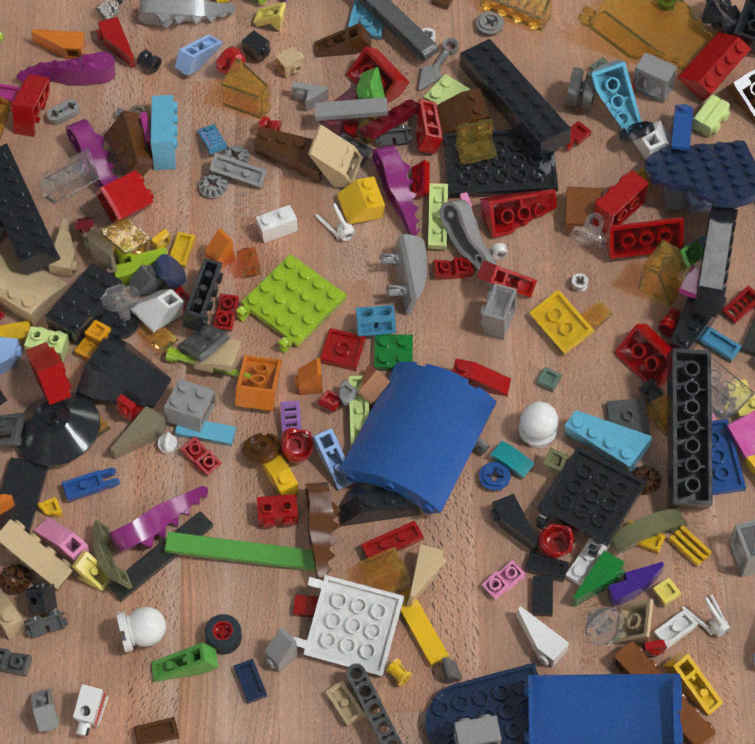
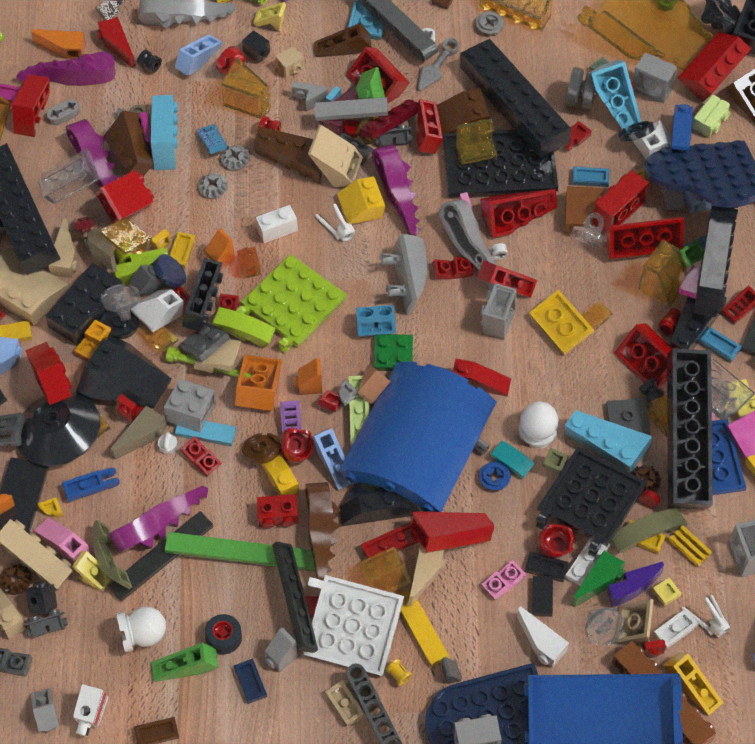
yellowish green brick [24,326,70,362] -> none
light grey plate [209,153,267,188] -> none
red tile [320,328,366,371] -> none
red plate [411,160,430,200] -> none
yellowish green wing [424,74,471,105] -> none
yellowish green plate [428,183,448,250] -> none
black slope [490,494,539,553] -> none
sand green tile [536,367,562,392] -> none
white bush [571,273,589,292] -> none
none -> lime slope [212,307,275,348]
none -> pearl dark grey tile [272,541,318,653]
none -> medium azure tile [325,86,341,102]
none -> red slope [410,512,494,553]
none -> dark azure tile [572,166,610,187]
none -> red tile [640,490,661,509]

